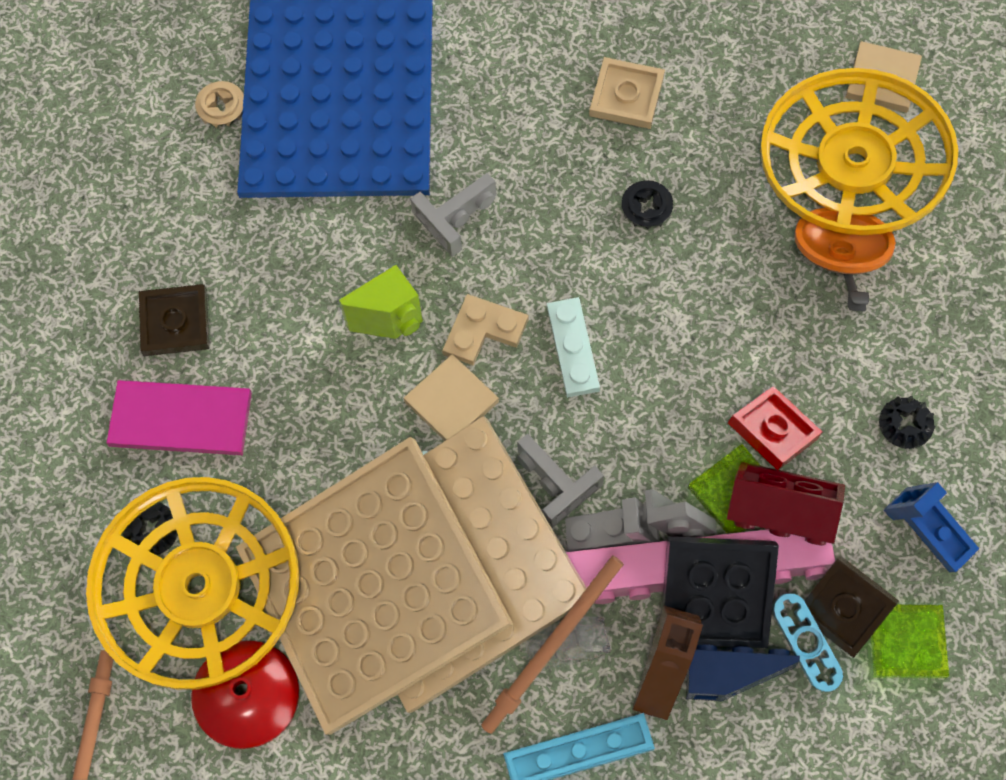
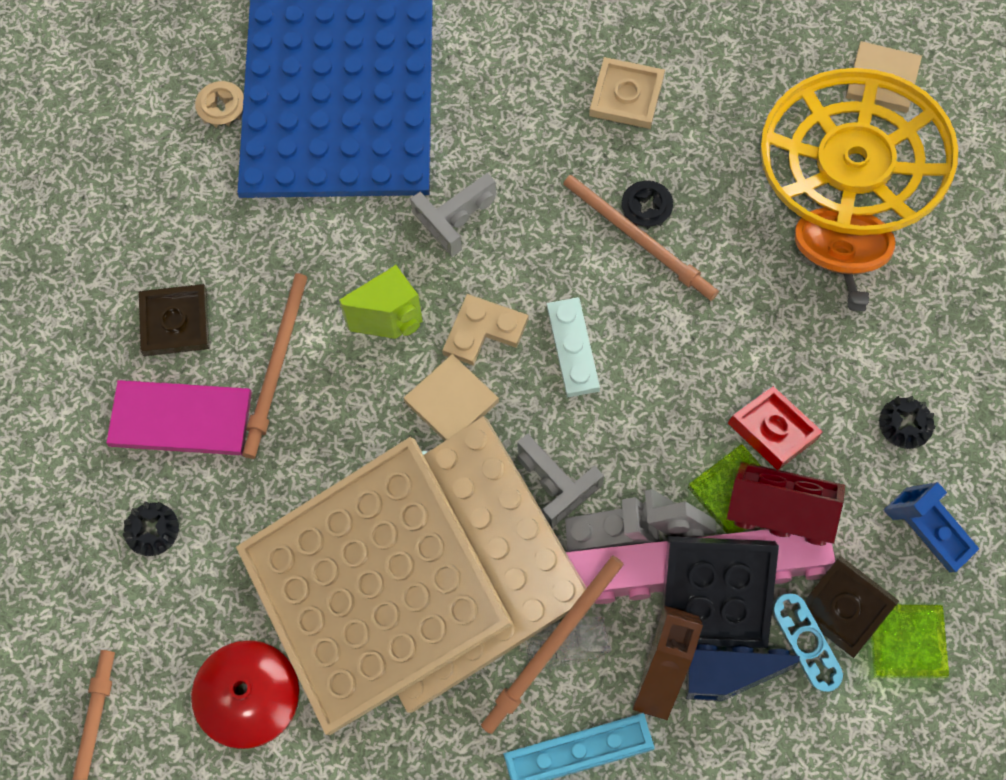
yellow dish [86,477,299,690] -> none
none -> nougat bar [242,273,308,459]
none -> nougat bar [564,175,719,301]

